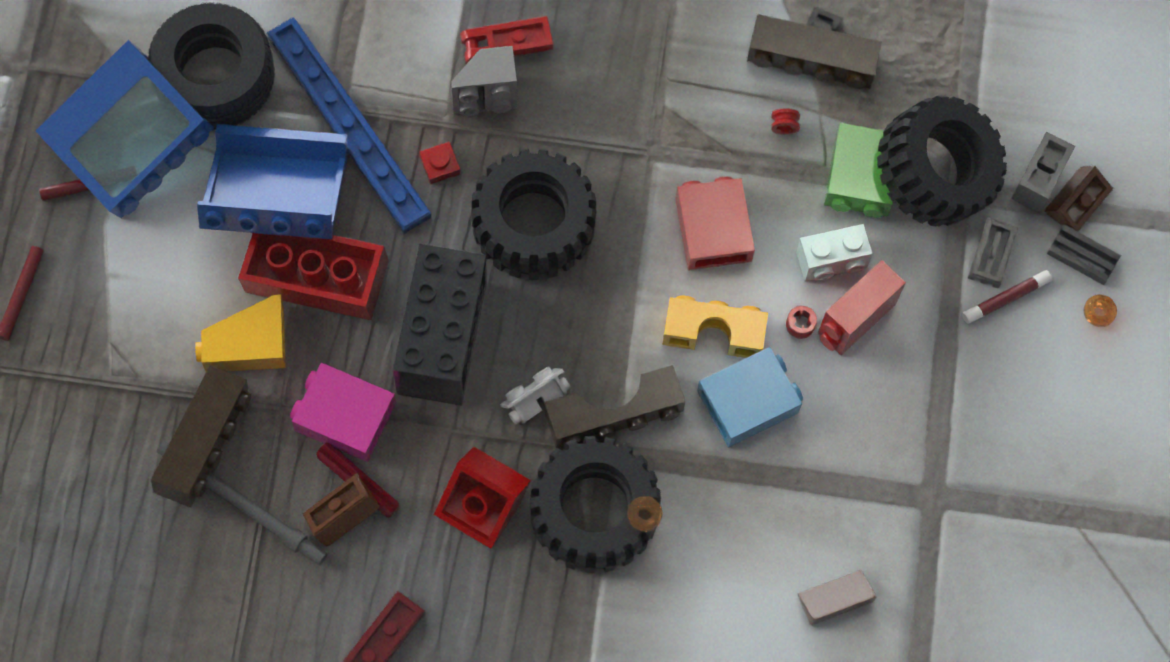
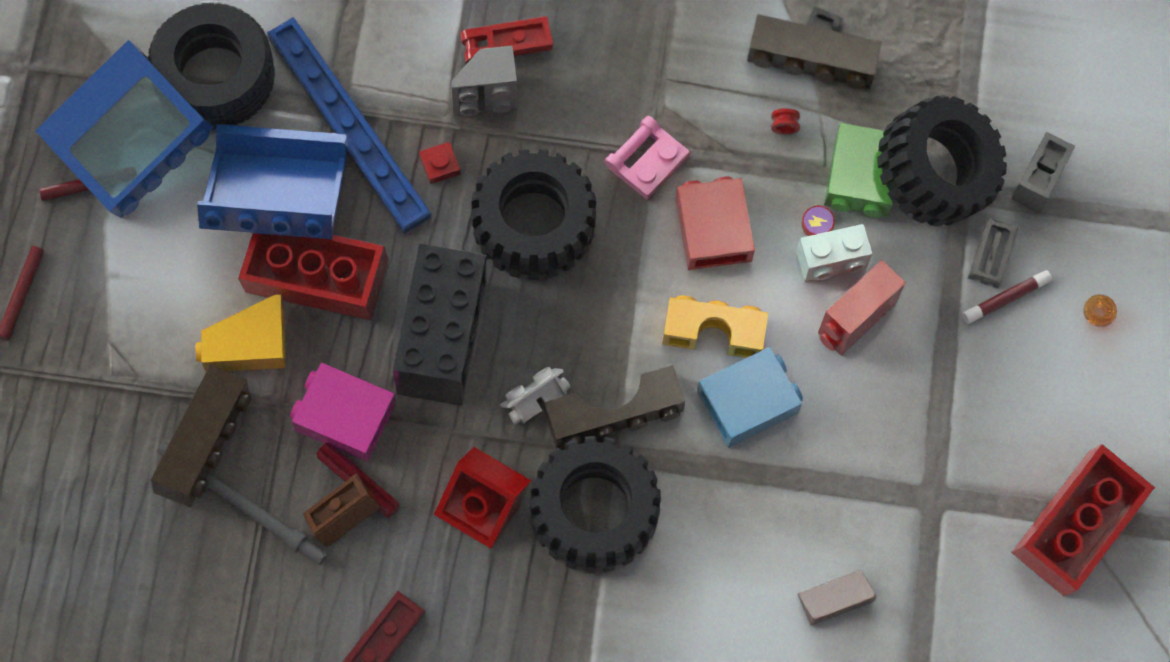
clear orange plate [628,496,663,531] -> none
bush [786,305,817,339] -> none
reddish brown slope [1044,166,1113,231] -> none
black tile [1046,224,1121,285] -> none
none -> bright pink plate [604,116,690,200]
none -> medium lavender tile [802,205,835,236]
none -> red brick [1011,444,1155,596]

